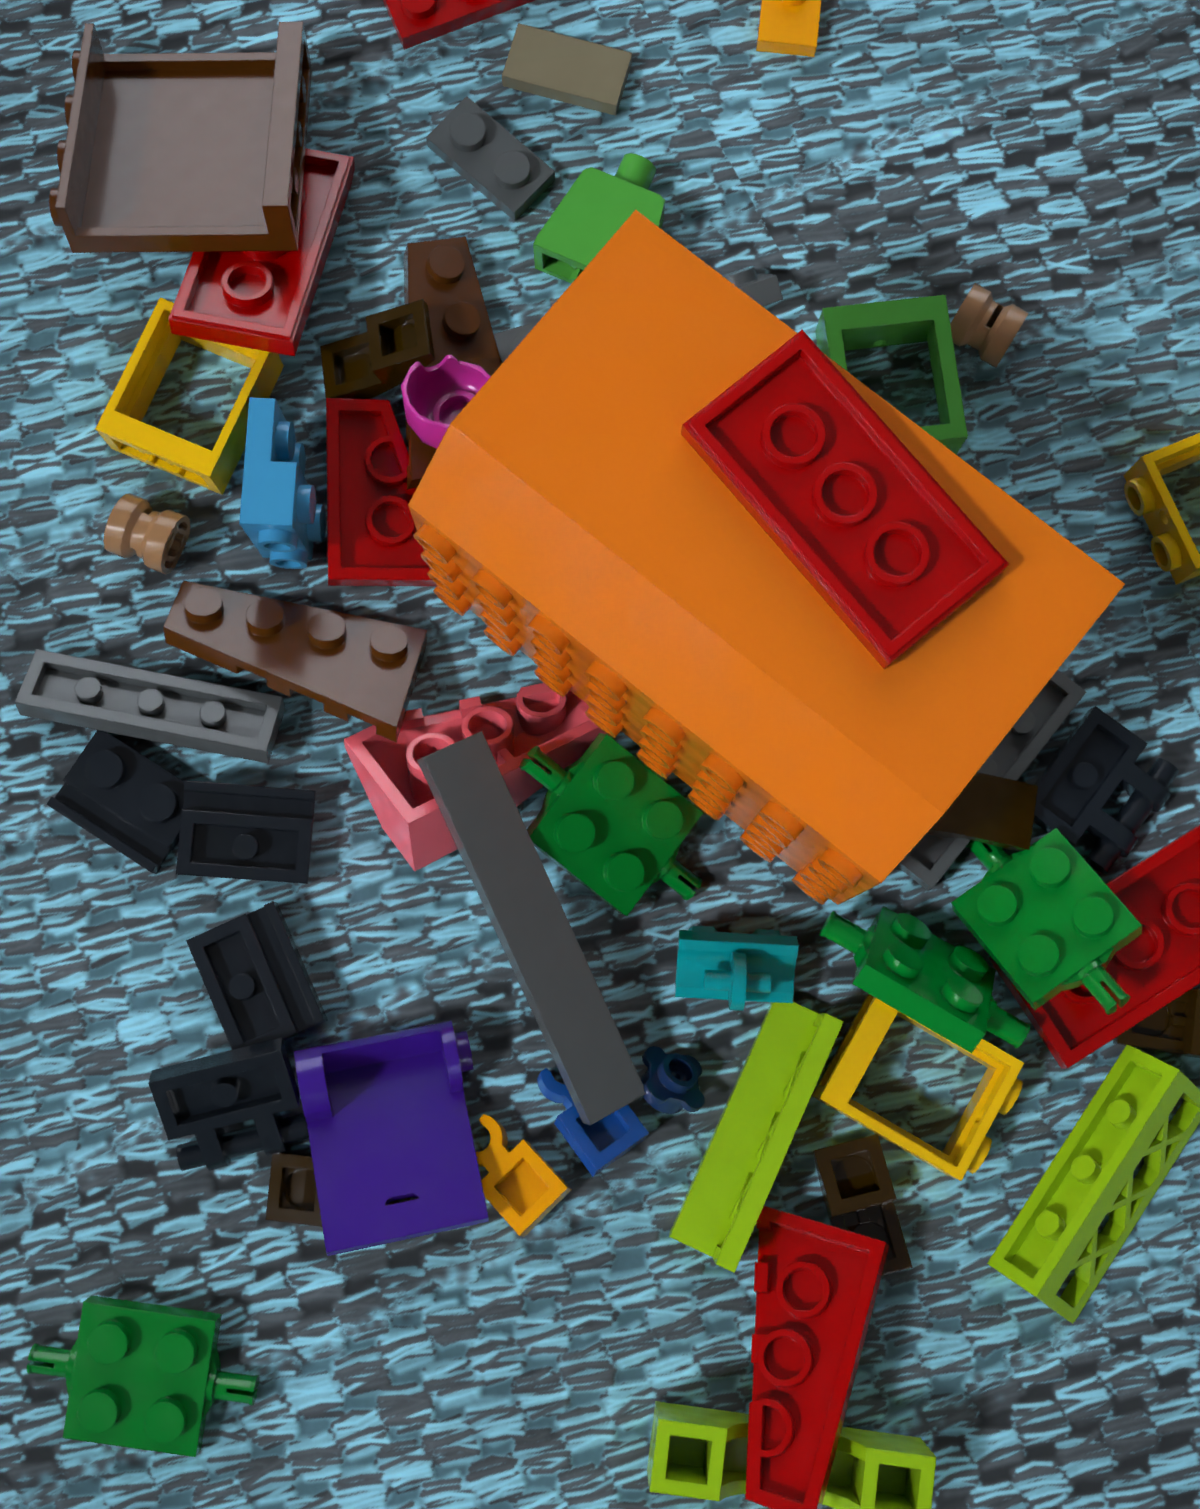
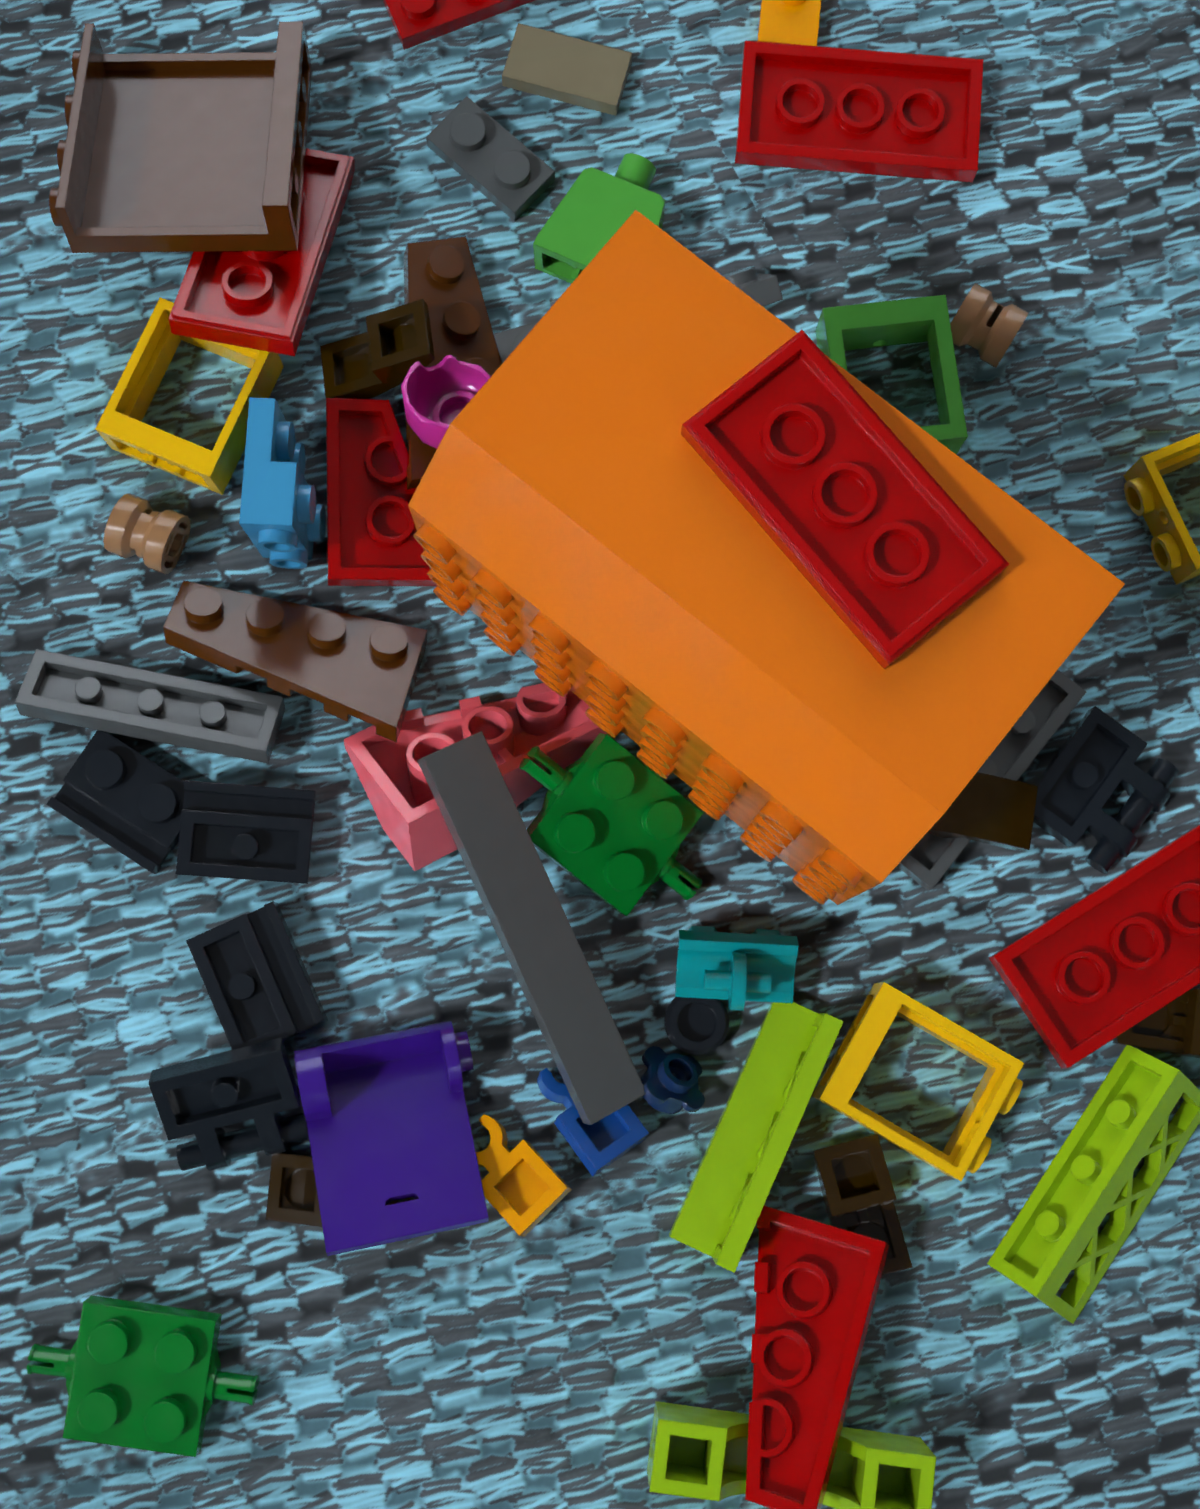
green plate [819,906,1031,1053] -> none
green plate [951,828,1142,1015] -> none
none -> black tile [664,997,729,1055]
none -> red plate [735,41,984,182]

